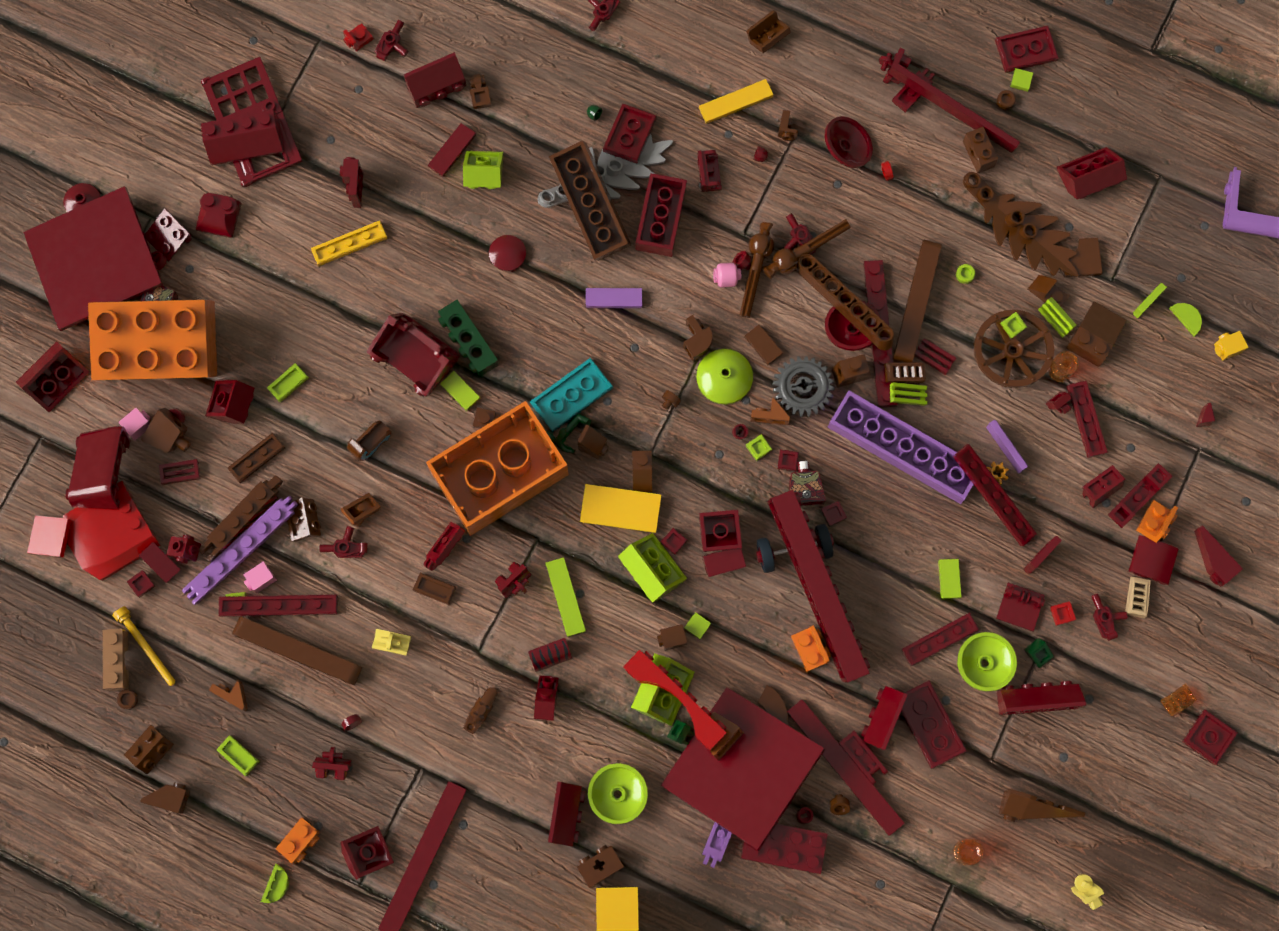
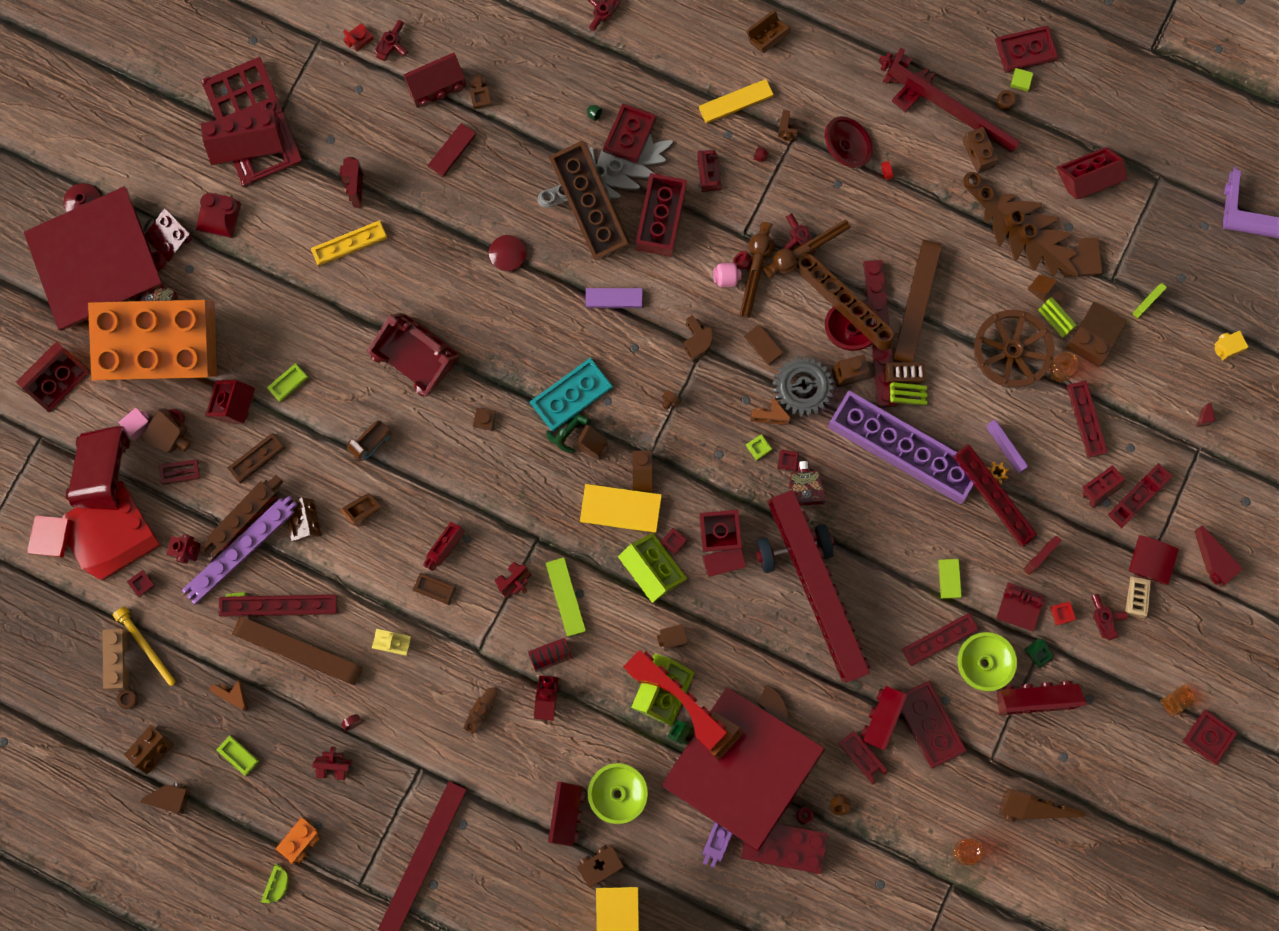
dark red tile [139,542,181,583] -> none
bright pink brick [243,562,277,593] -> none
dark red piece [319,526,368,558] -> none
dark red slope [340,826,394,880] -> none
orange brick [426,401,569,536] -> none
dark green brick [438,300,499,377] -> none
lime tile [440,371,480,412] -> none
lime slope [463,151,503,189] -> none
lime tile [684,612,711,640] -> none
lime dish [696,349,753,405] -> none
dark red hinge [732,424,748,440] -> none
dark red tile [787,700,904,836] -> none
orange bracket [791,625,831,672] -> none
dark red plate [821,501,847,527] -> none
dark red tile [914,338,956,375] -> none
lime tile [956,264,975,284] -> none
lime tile [1000,312,1027,338] -> none
dark red tile [1046,392,1072,414] -> none
light yellow hips [1071,874,1104,910] -> none
orange bracket [1136,500,1178,543] -> none
lime tile [1169,303,1202,336] -> none

